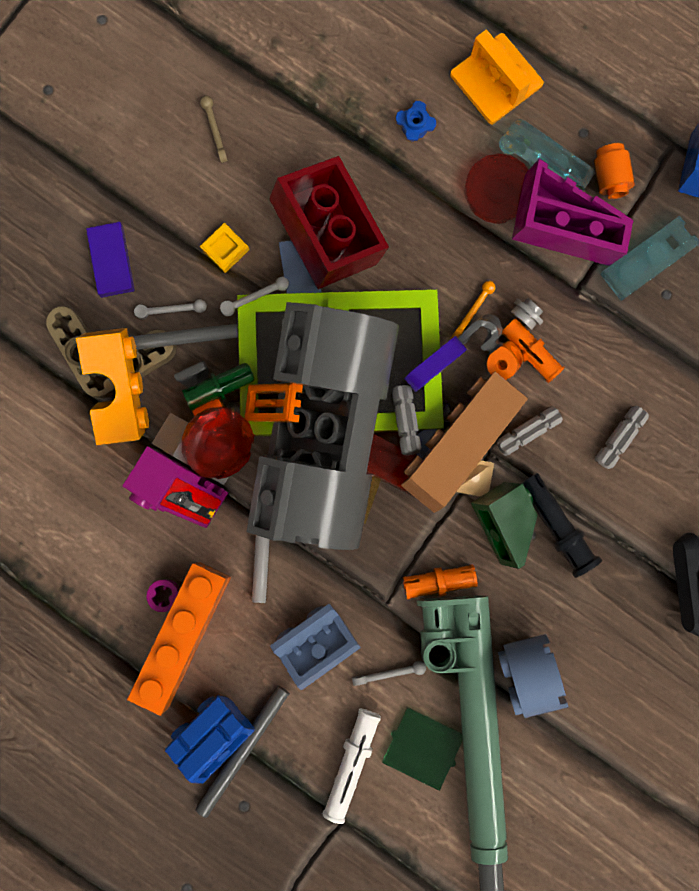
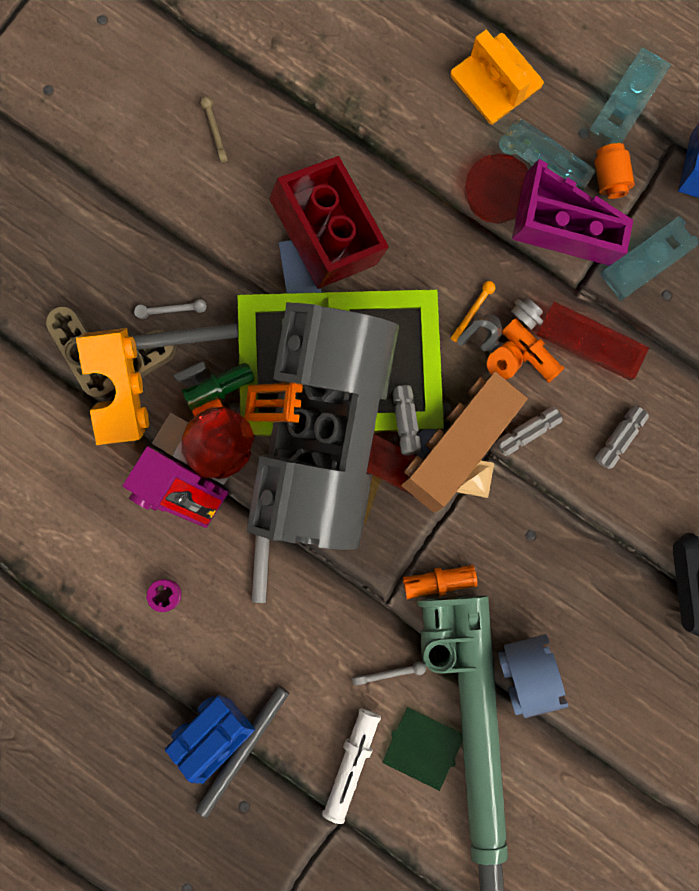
dark purple tile [86,222,135,298] -> none
orange brick [127,562,231,716] -> none
yellow tile [200,222,249,273] -> none
light grey hinge [220,277,289,316] -> none
sand blue bracket [270,604,361,690] -> none
blue plate [396,101,436,141] -> none
dark purple beam [404,336,467,392] -> none
dark green slope [471,482,538,569] -> none
black pin [521,473,602,578] -> none
none -> clear red plate [537,302,649,381]
none -> clear light blue plate [590,47,672,143]

